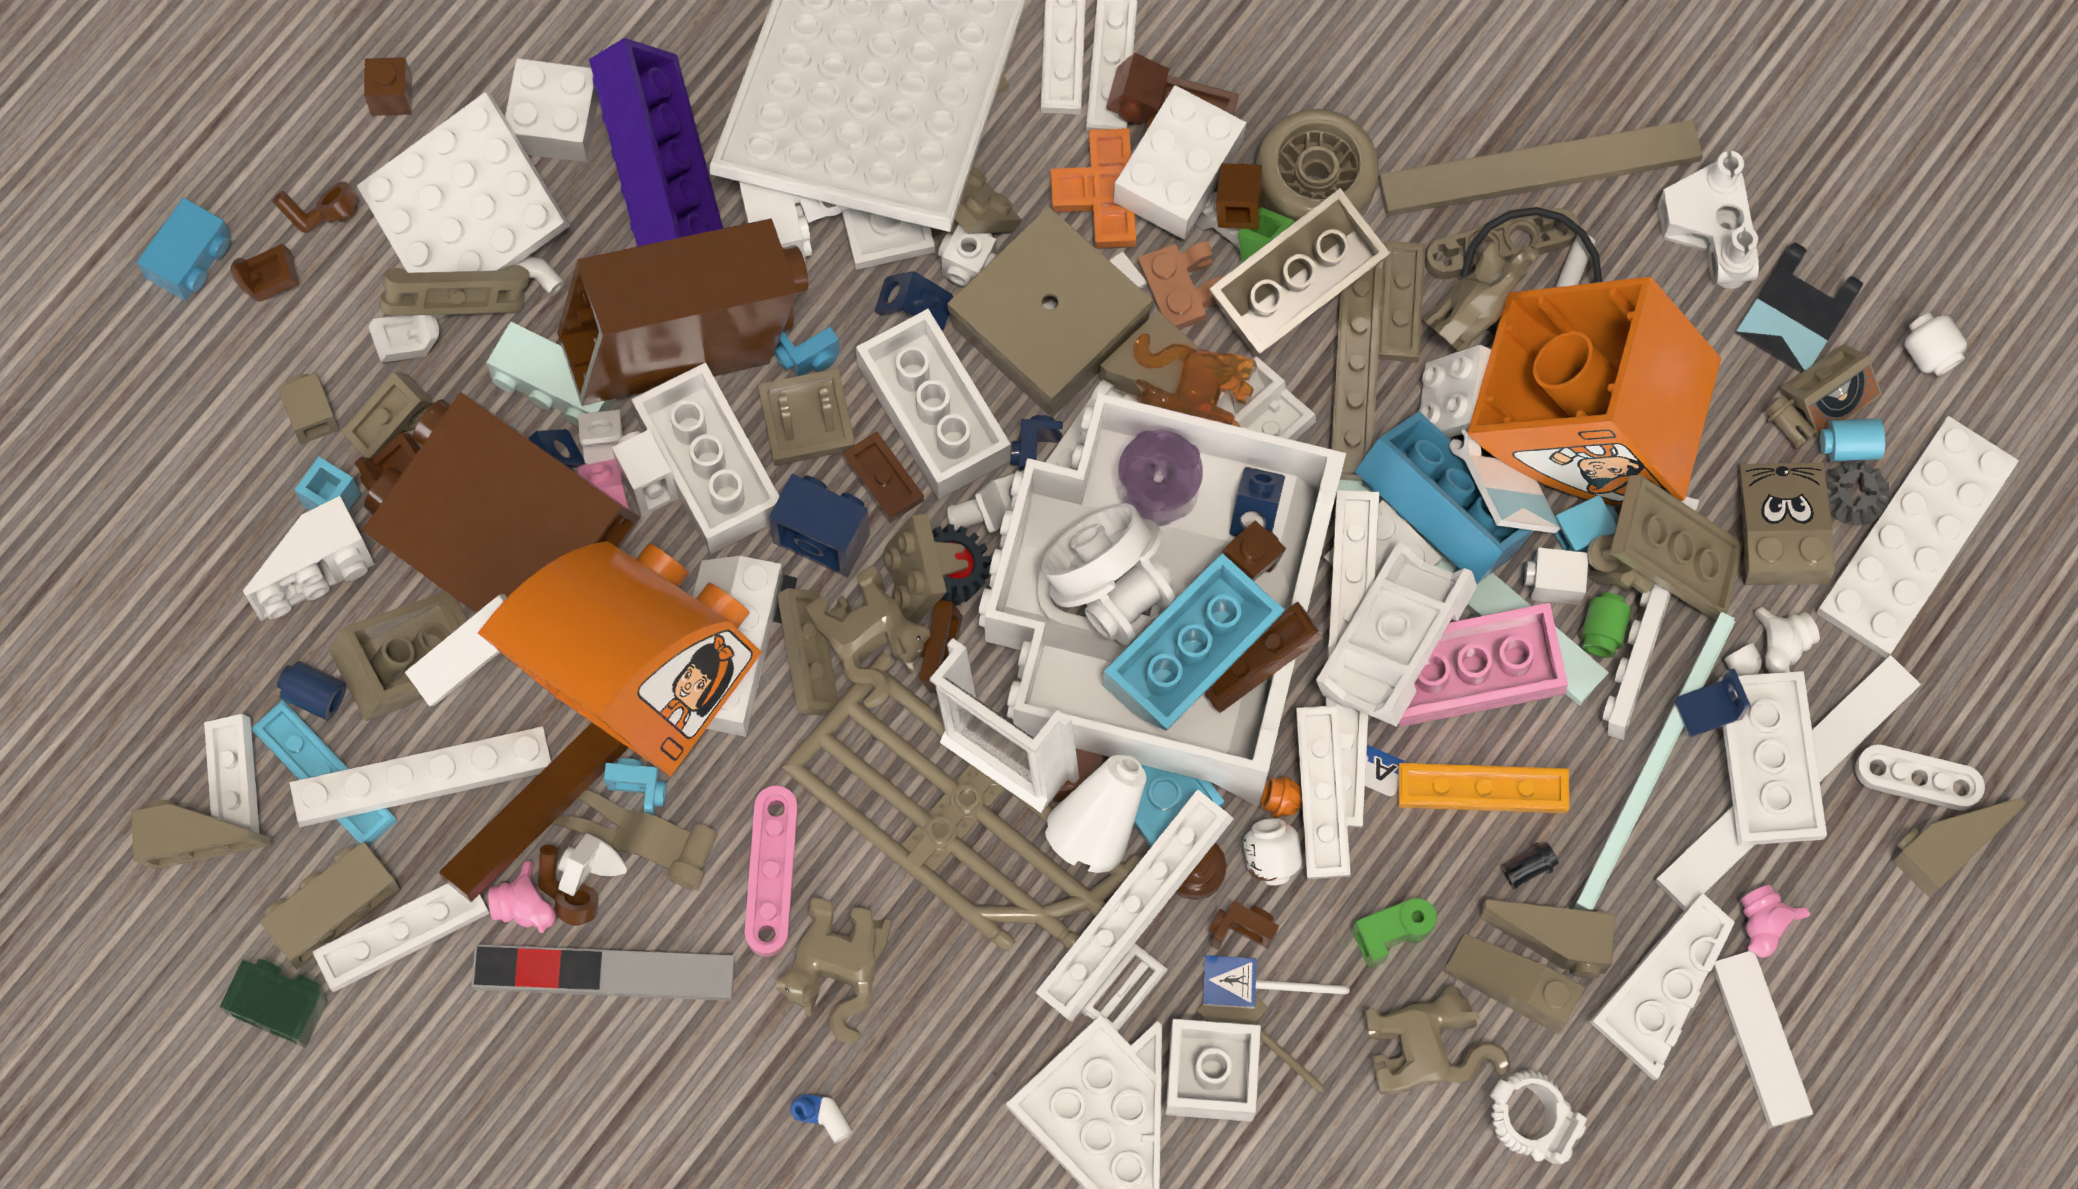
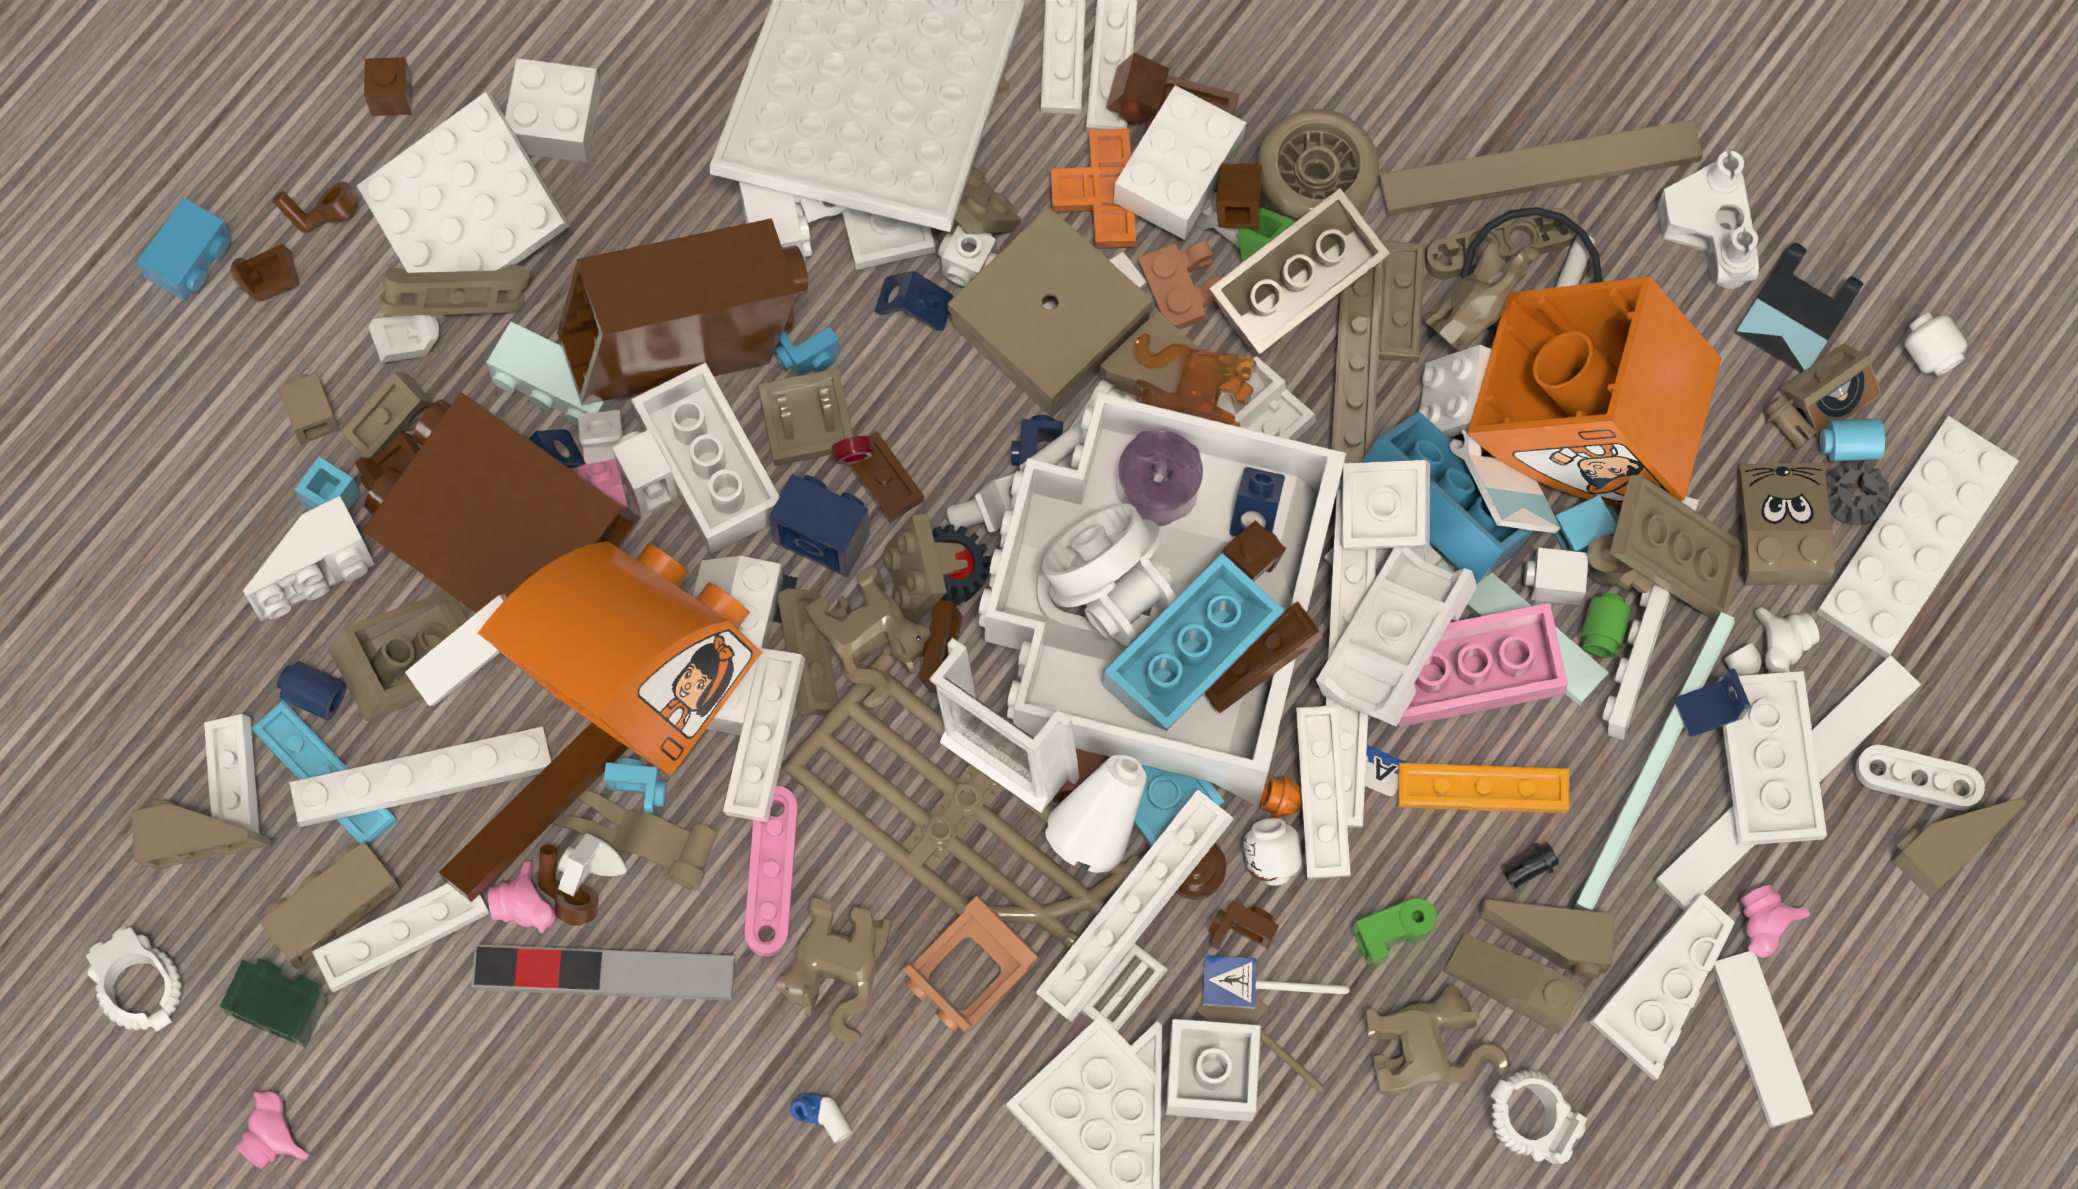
white arm [516,256,565,296] -> none
dark purple brick [589,38,723,247] -> none
white brick [856,309,1011,500] -> none
none -> white piece [86,927,181,1032]
none -> bright pink animal [236,1091,310,1170]
none -> white plate [723,648,805,822]
none -> dark red tile [831,436,875,464]
none -> nougat window [903,896,1041,1032]
none -> white piece [1020,420,1083,472]
none -> white plate [1343,460,1430,550]

